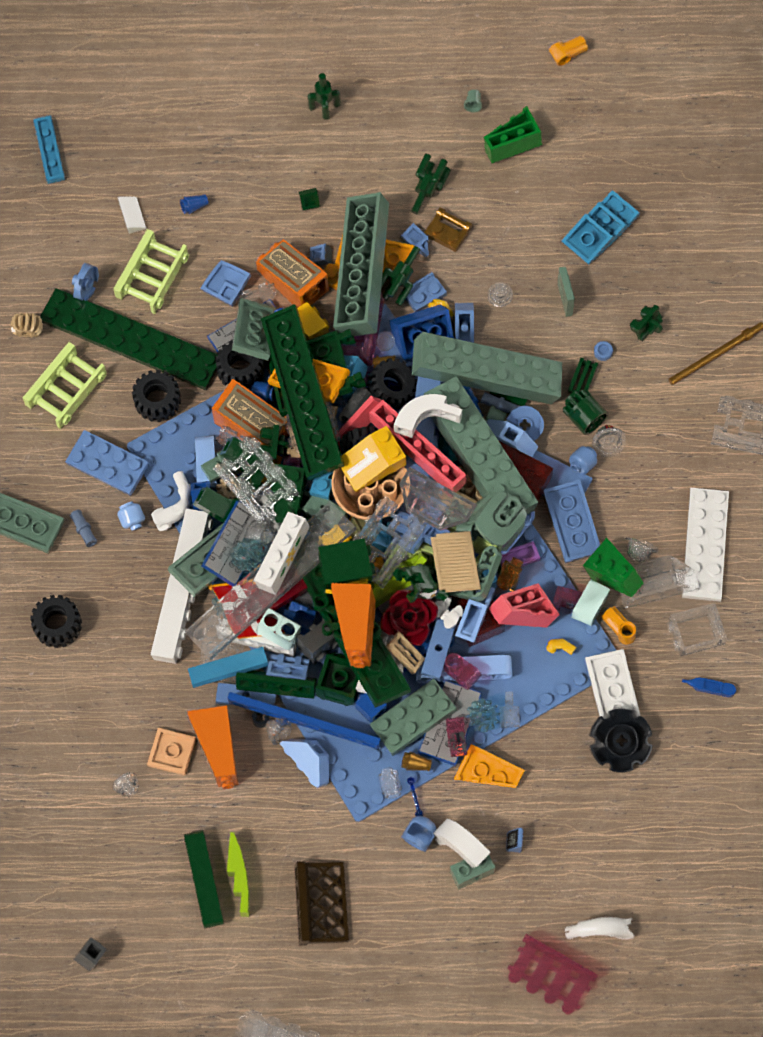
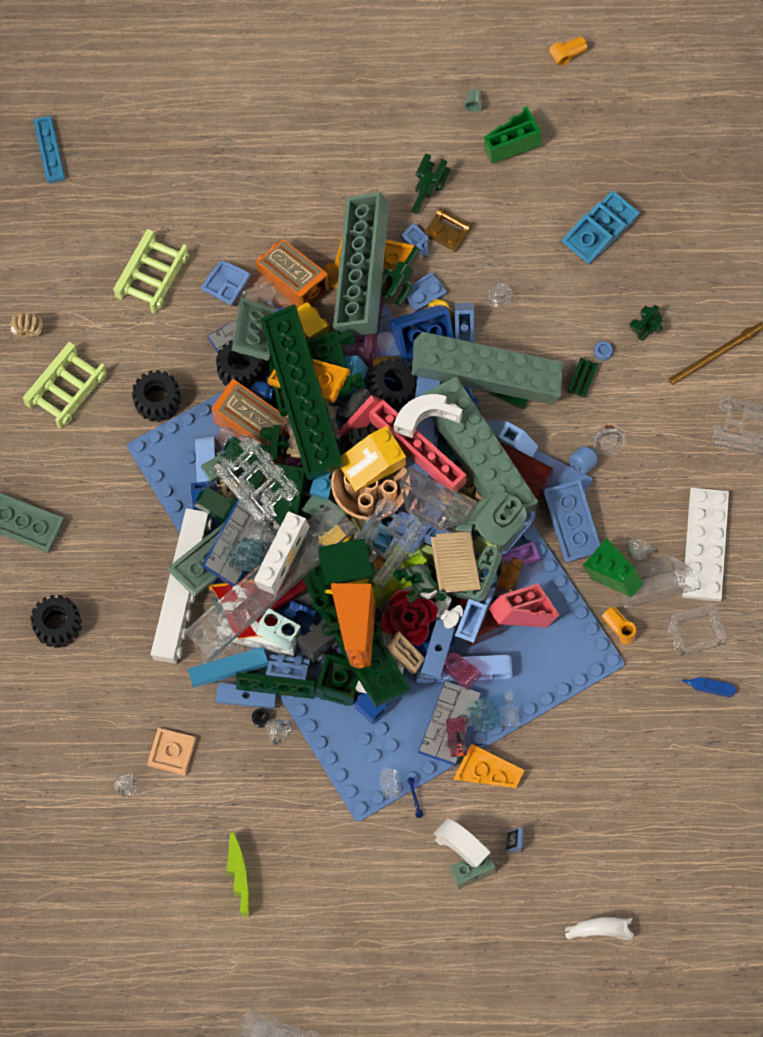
dark green plate [40,288,218,390] -> none
medium blue plate [65,430,149,496] -> none
sand blue pin [70,510,97,547] -> none
medium blue plate [72,263,99,301] -> none
dark grey brick [73,937,107,972] -> none
light blue head [117,501,145,531] -> none
white slope [118,197,146,234] -> none
white piece [151,471,192,531] -> none
blue cone [180,194,209,214] -> none
dark green beam [184,830,224,929] -> none
orange slope [187,705,238,789] -> none
blue tile [227,692,381,749] -> none
light blue slope [280,739,329,788] -> none
dark brown fence [294,861,349,946] -> none
dark green tile [299,188,320,211] -> none
dark green plant [307,73,341,120] -> none
medium blue slope [309,243,333,265] -> none
sand green plate [370,679,457,756] -> none
pearl gold cone [401,751,432,771] -> none
medium blue helmet [401,816,437,852] -> none
sand blue pin [480,392,519,414] -> none
sand green piece [485,405,507,422] -> none
medium blue plate [506,406,544,441] -> none
clear pink fence [507,934,598,1014] -> none
yellow arm [546,638,577,655] -> none
clear pink leg [553,586,583,611] -> none
sand green tile [557,267,575,317] -> none
dark green gear [562,389,608,435] -> none
light aqua piece [571,579,610,626] -> none
white tile [585,649,640,719] -> none
black piece [589,709,653,773] -> none

